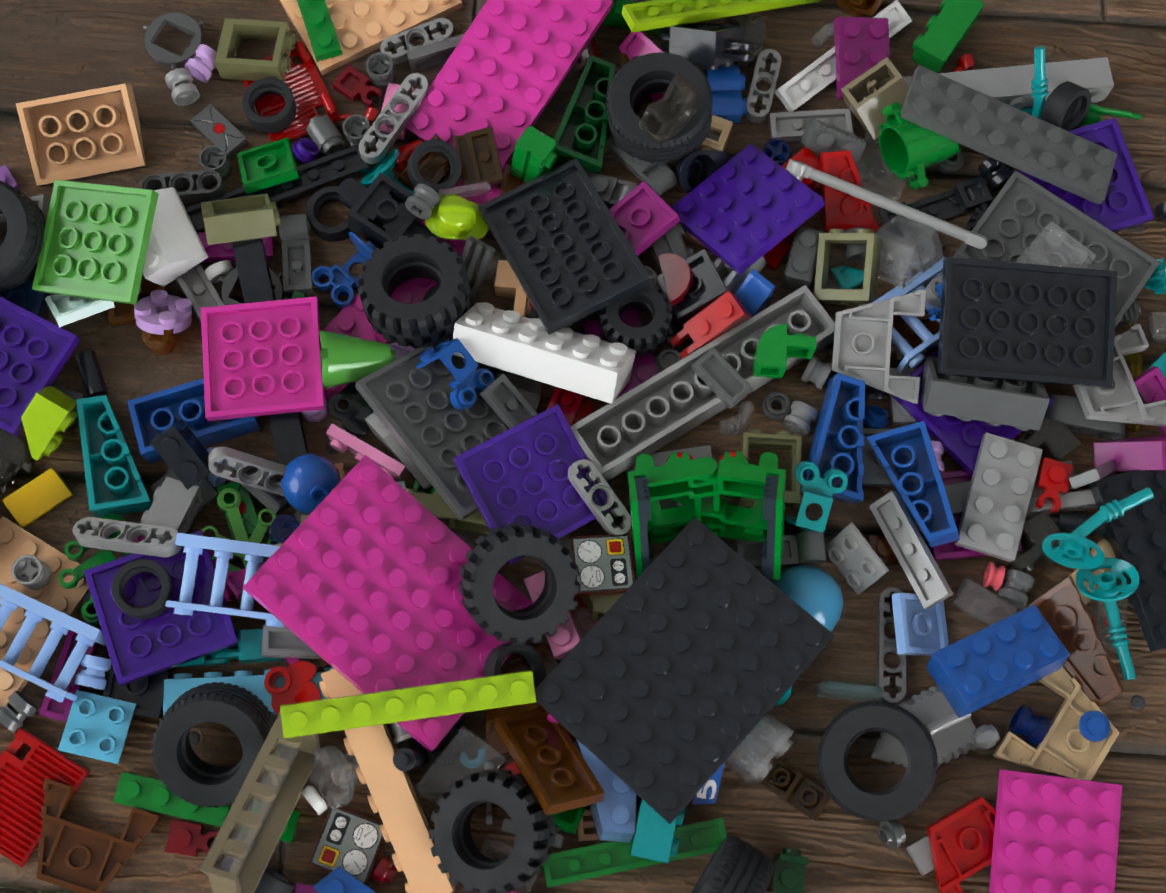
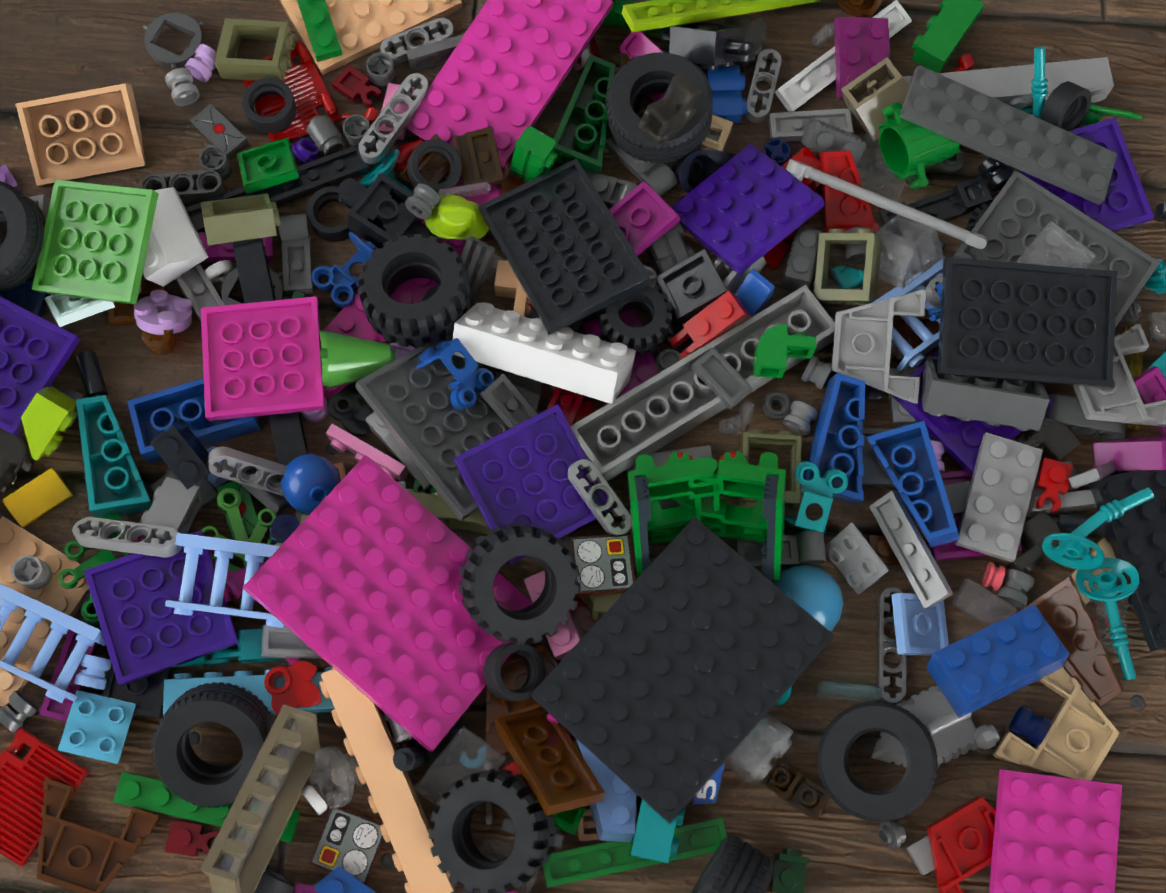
black tyre [111,559,175,620] -> none
lime plate [280,670,536,738] -> none
dark red plate [371,856,397,886] -> none
tile [658,253,693,306] -> none
blue plate [863,405,889,429] -> none
blue plate [1078,711,1110,742] -> none

